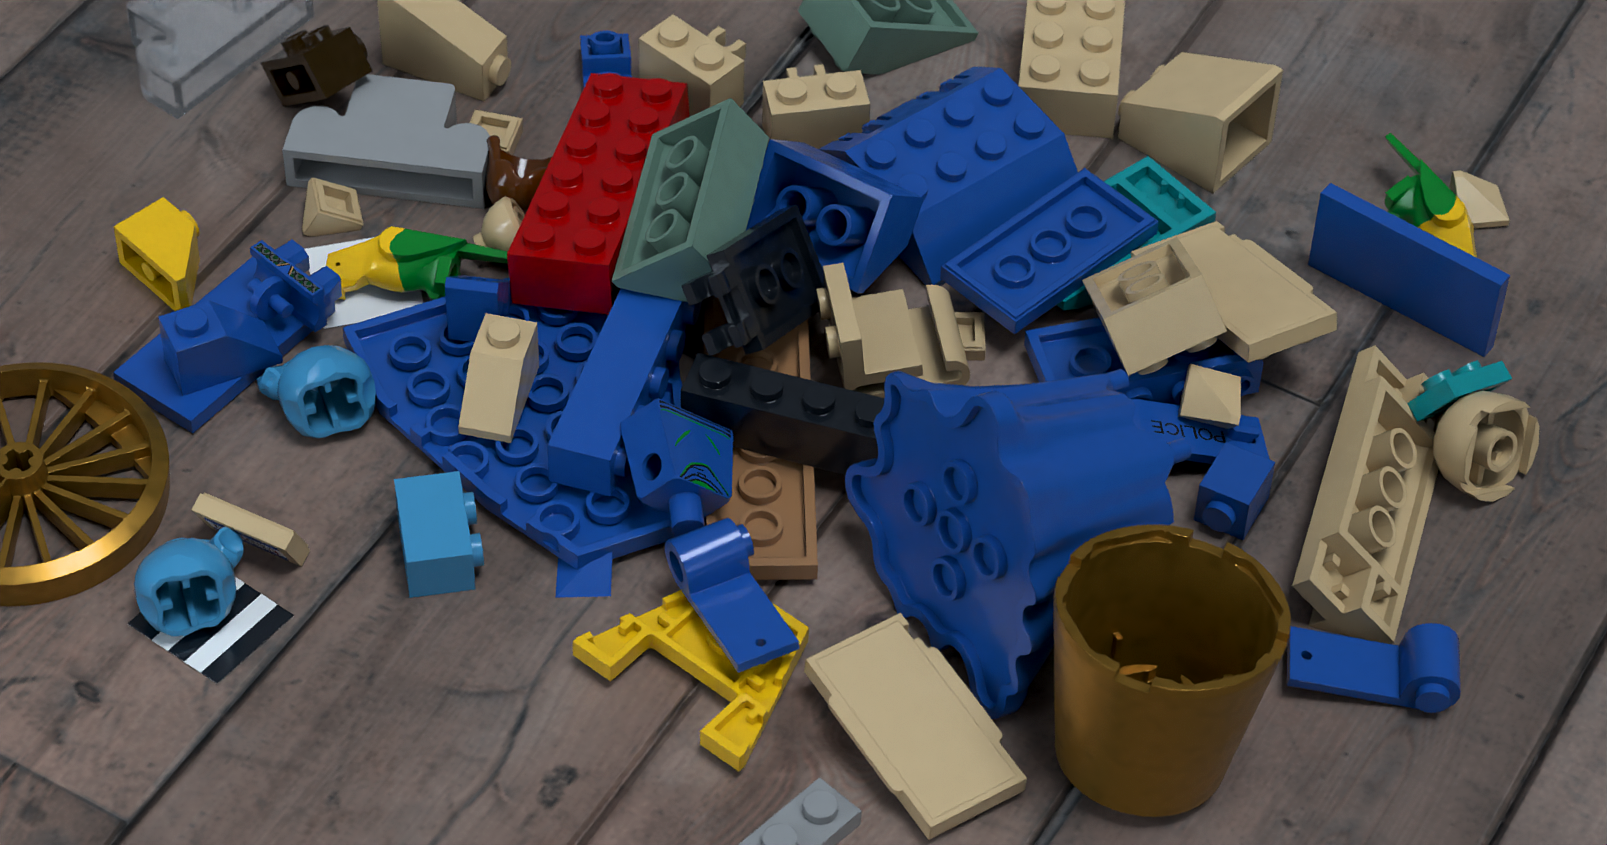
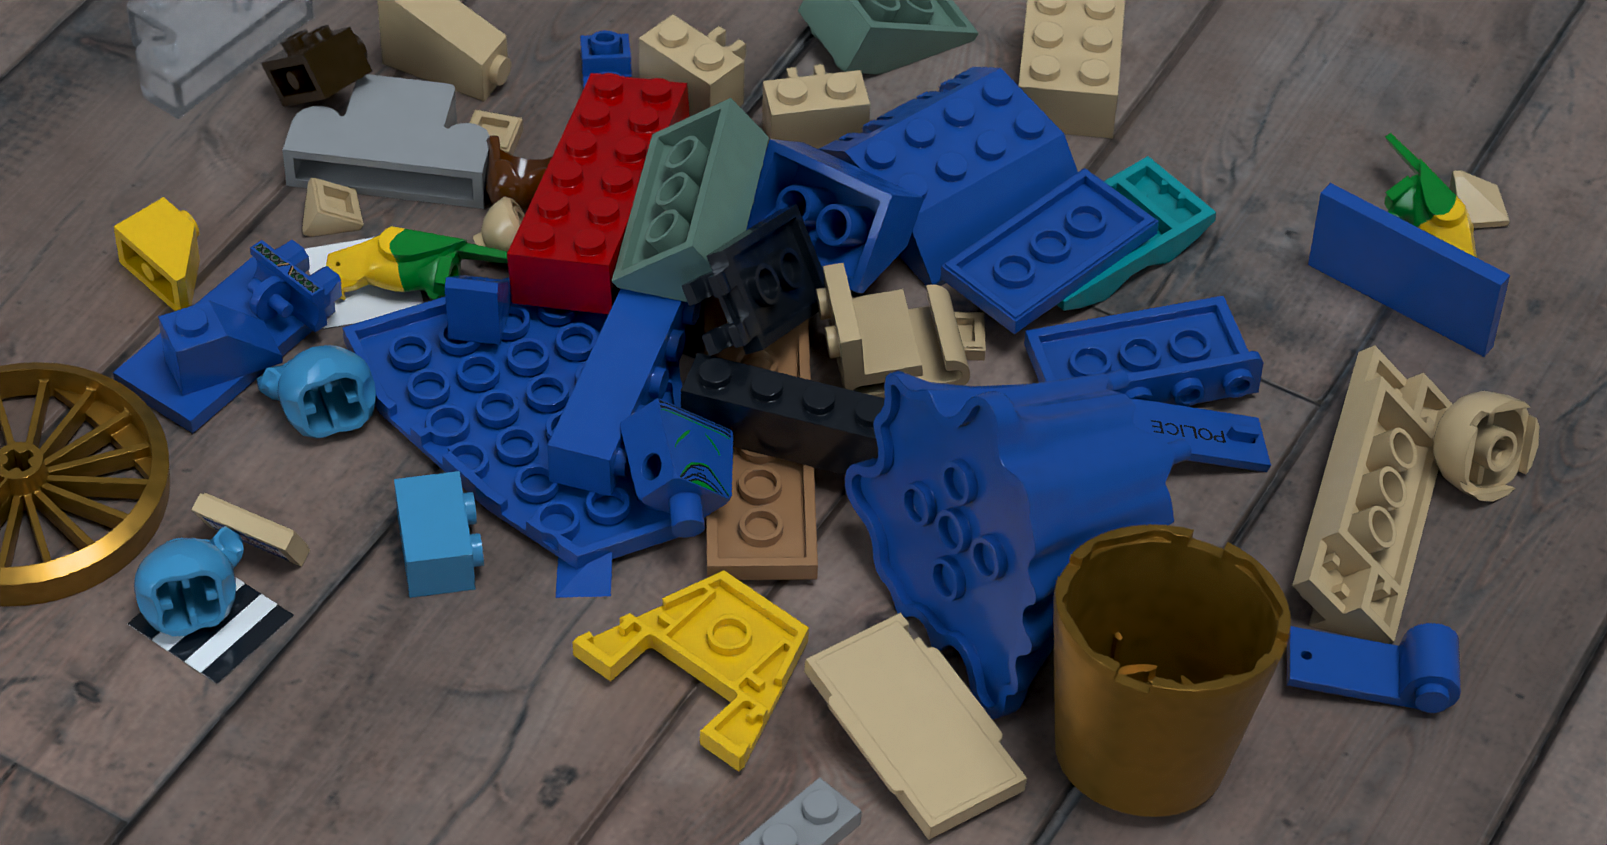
tan slope [458,313,539,443] -> none
blue door [665,518,800,673] -> none
tan slope [1082,237,1227,376] -> none
tan slope [1118,52,1283,193] -> none
tan piece [1131,221,1337,363] -> none
tan slope [1178,364,1241,429] -> none
blue brick [1194,442,1275,540] -> none
teal plate [1408,360,1512,422] -> none

